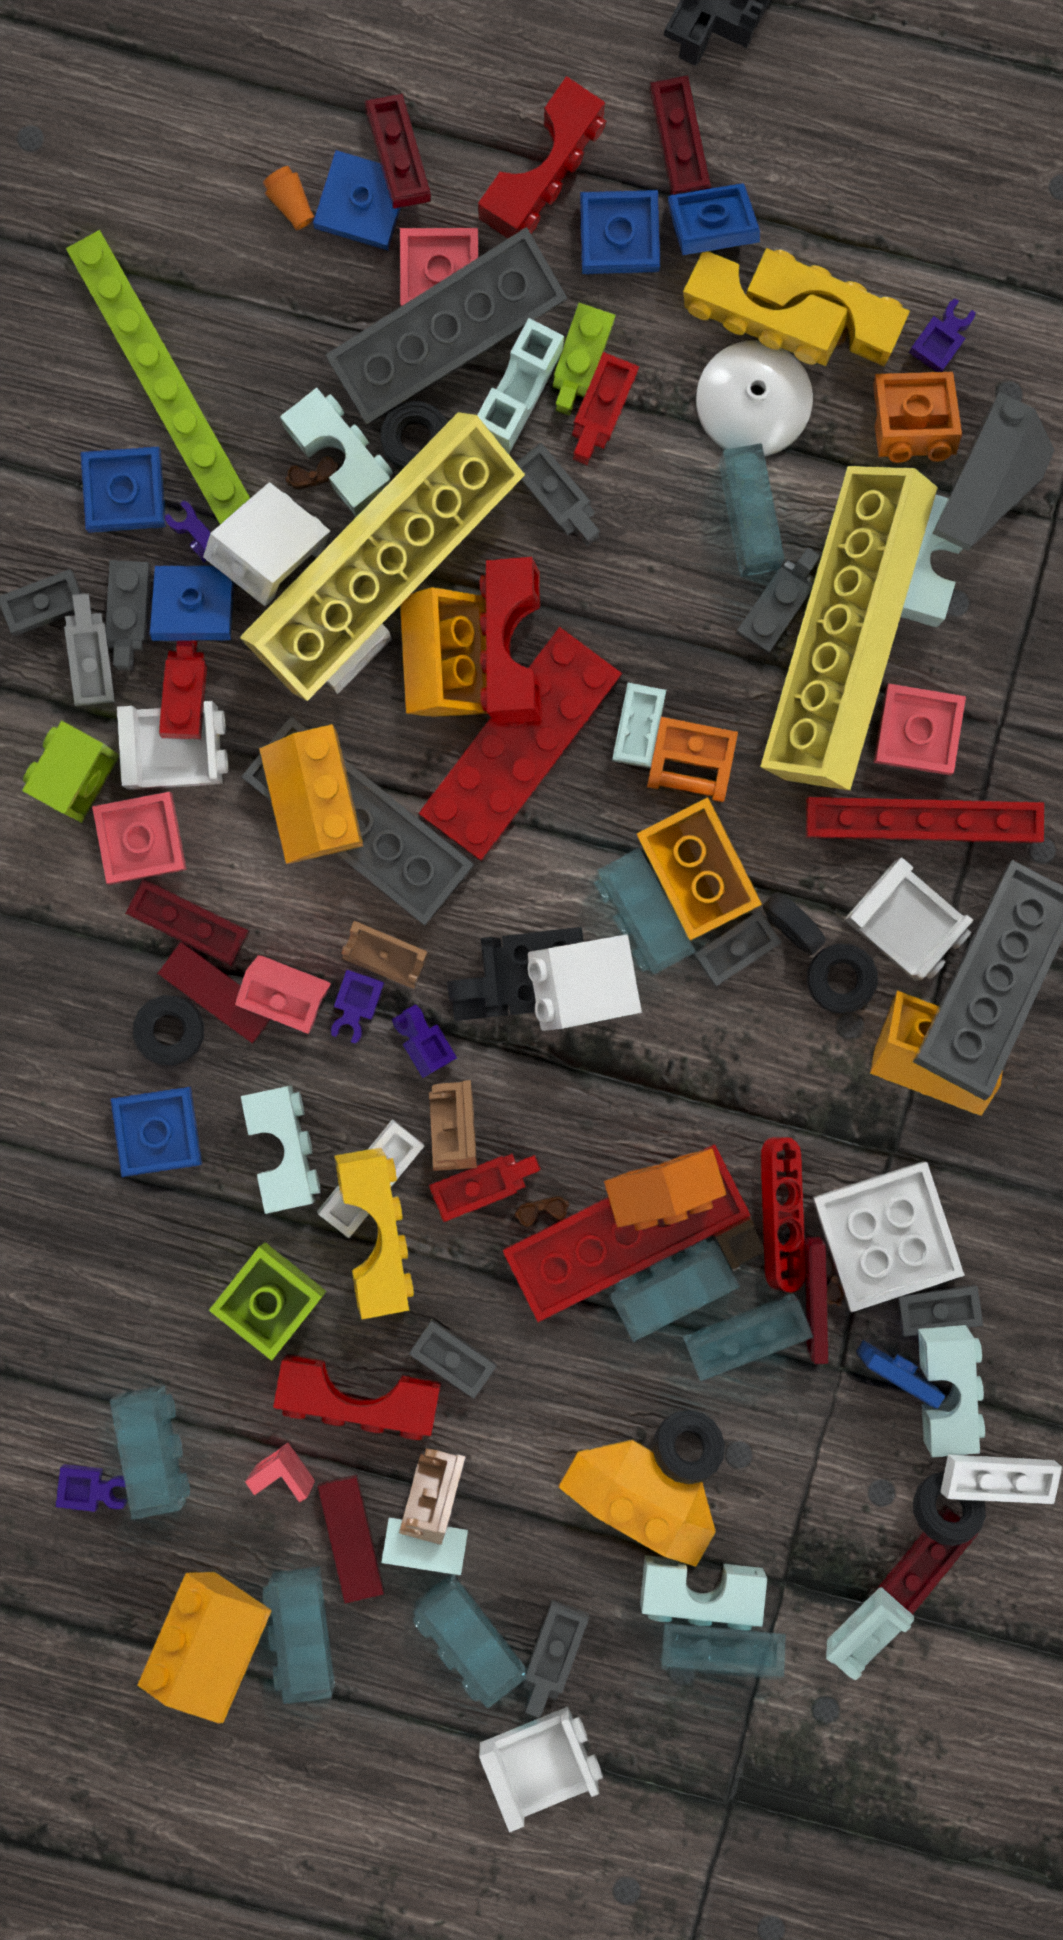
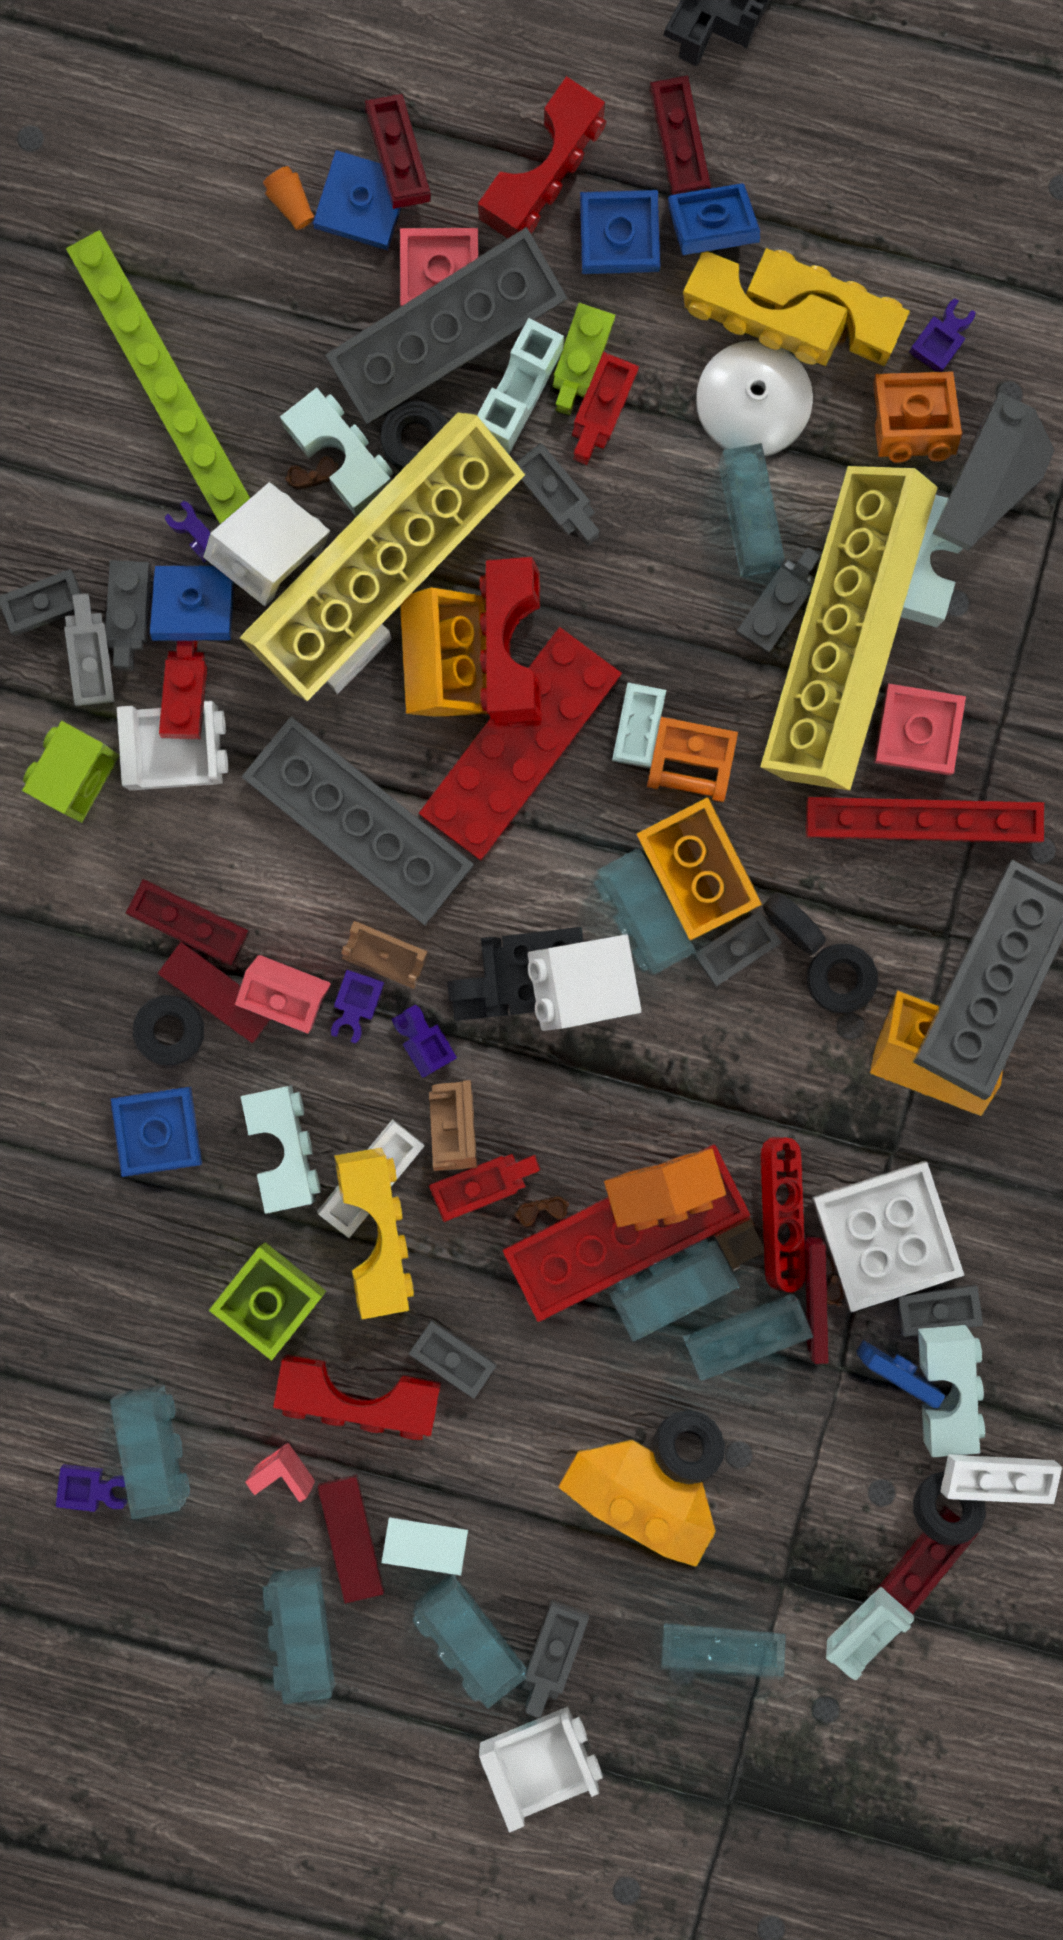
blue plate [81,446,166,533] -> none
coral plate [92,792,187,885] -> none
light orange slope [137,1572,272,1723] -> none
light orange slope [259,724,364,864] -> none
hinge [399,1449,465,1545] -> none
light aqua arch [640,1555,767,1631] -> none
white panel [844,857,973,981] -> none

